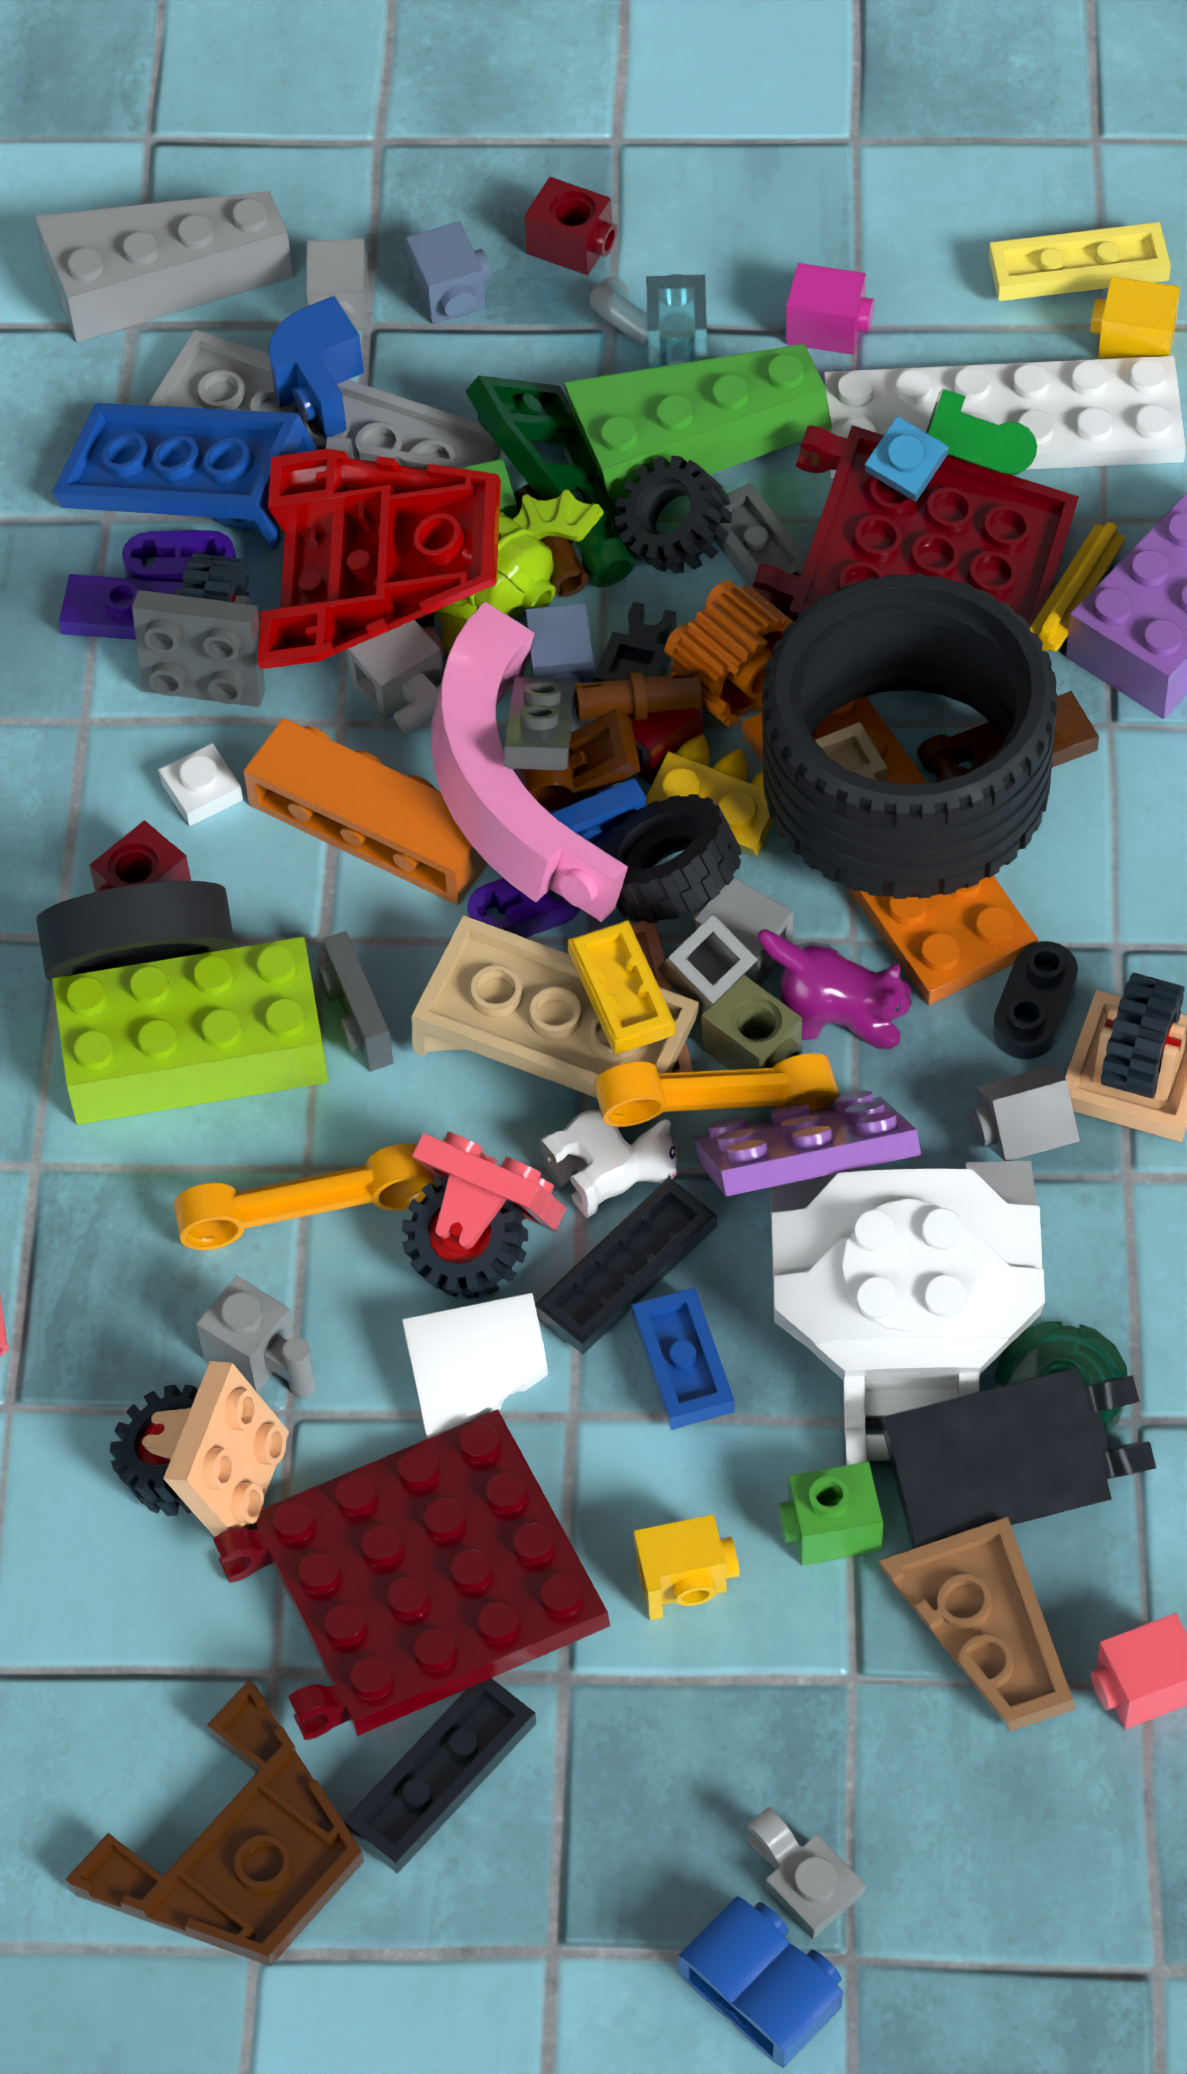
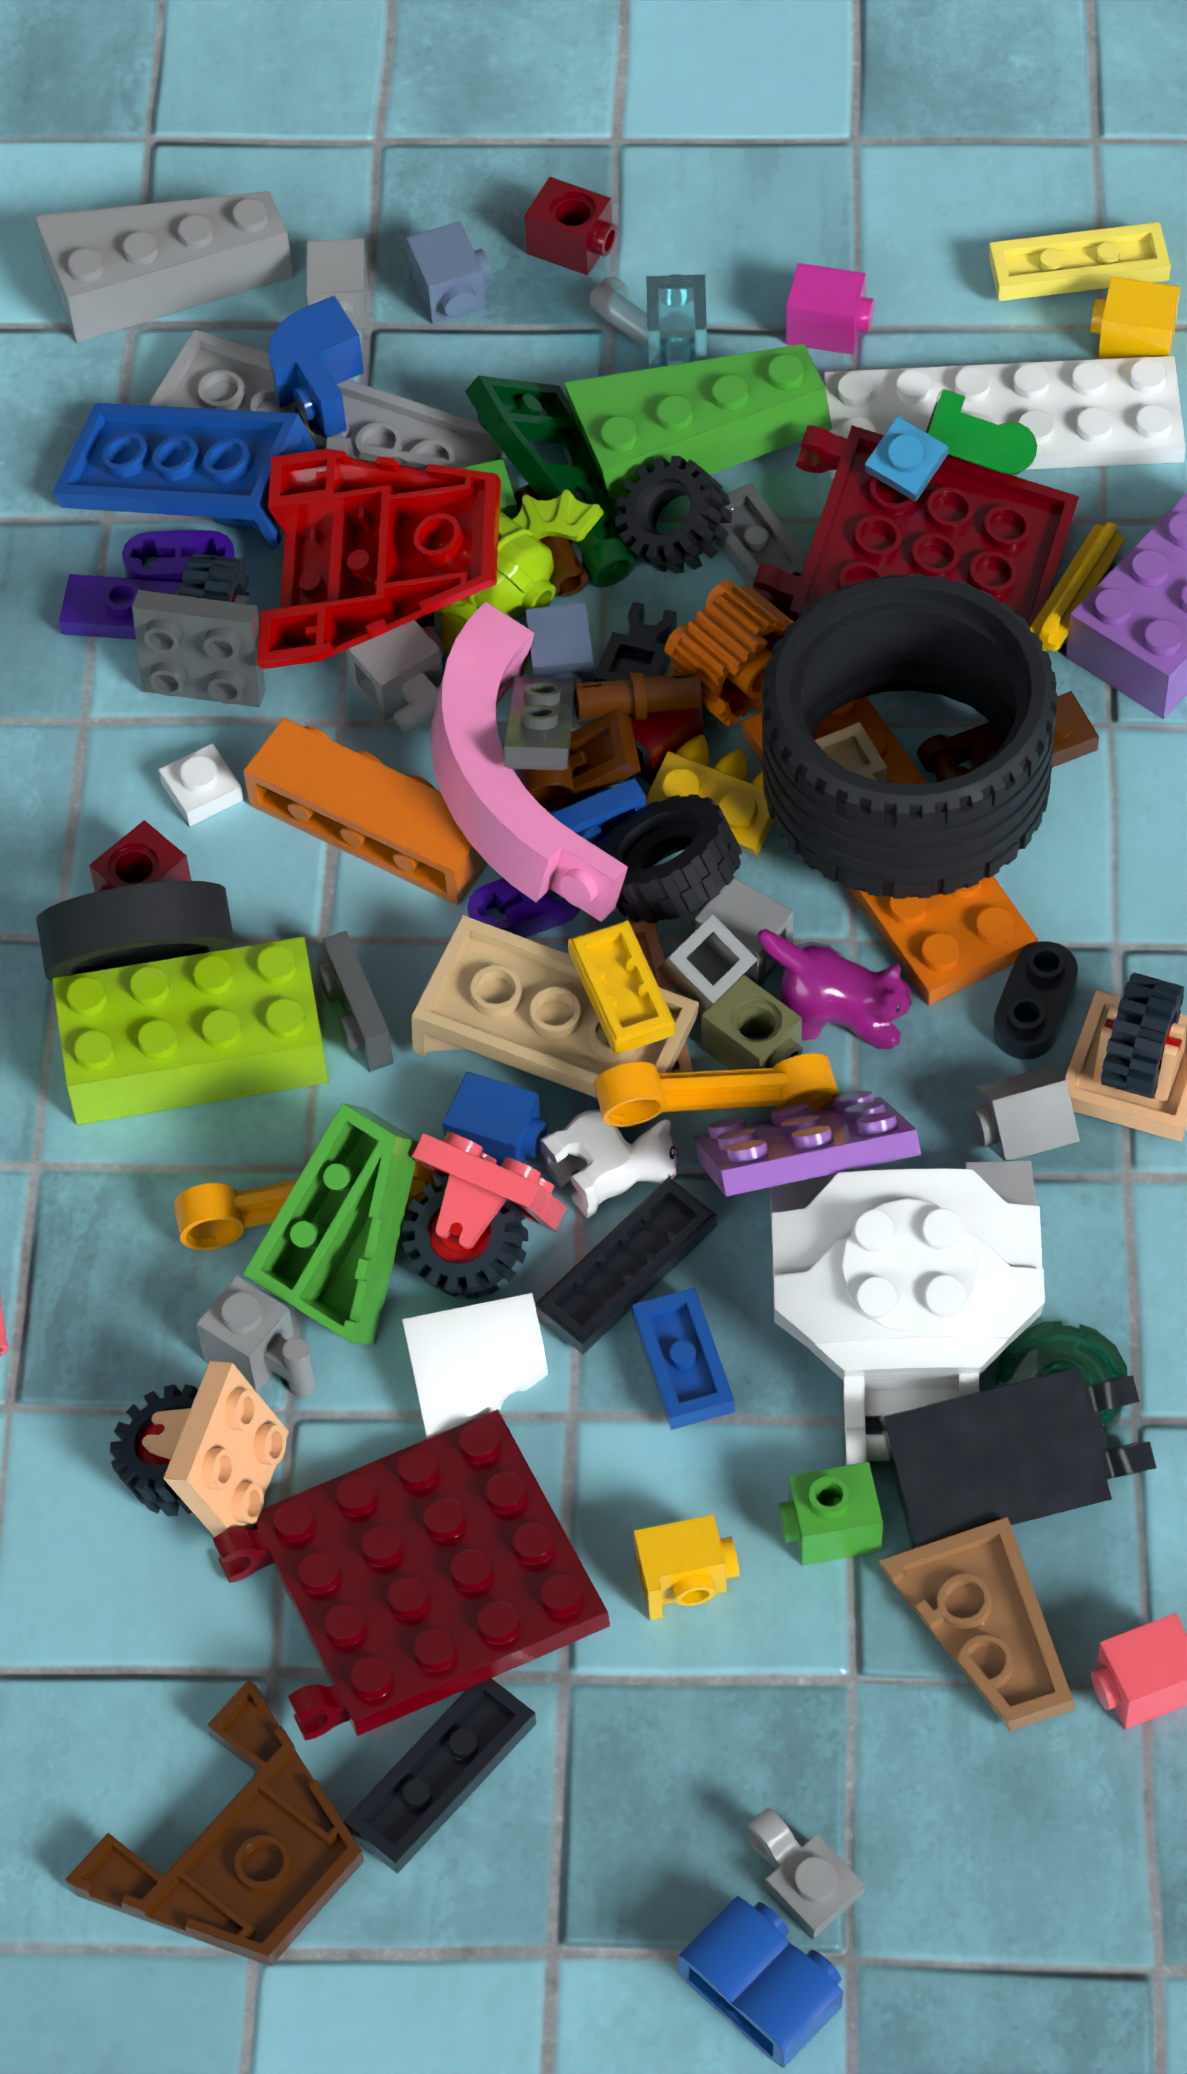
none -> bright green wedge [243,1103,419,1345]
none -> blue brick [442,1071,548,1166]

